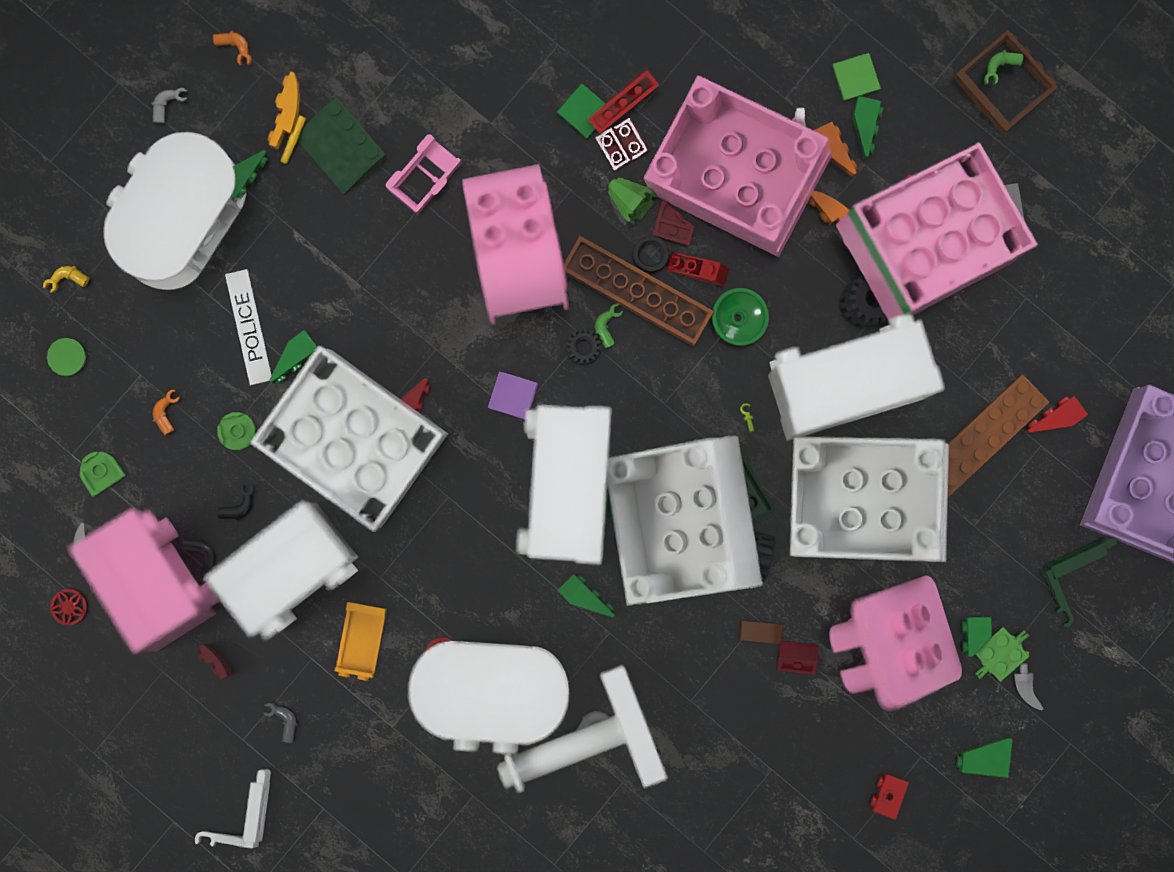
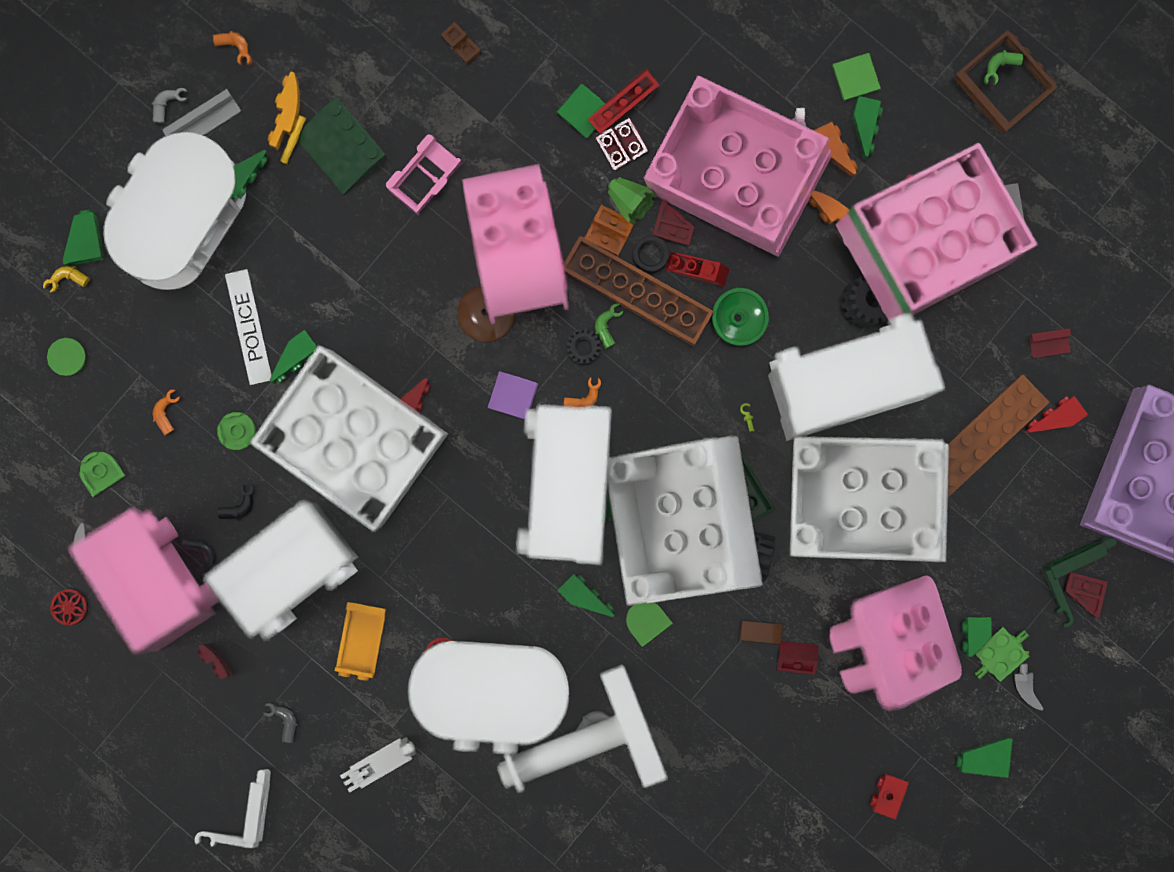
none -> green slope [63,210,105,266]
none -> light grey panel [163,89,241,136]
none -> white hinge [340,737,416,792]
none -> reddish brown slope [441,22,482,65]
none -> reddish brown dish [457,285,515,343]
none -> orange piece [563,378,601,409]
none -> orange slope [585,205,634,257]
none -> bright green tile [626,602,673,647]
none -> dark red panel [1029,328,1071,358]
none -> dark red wing [1064,572,1108,618]

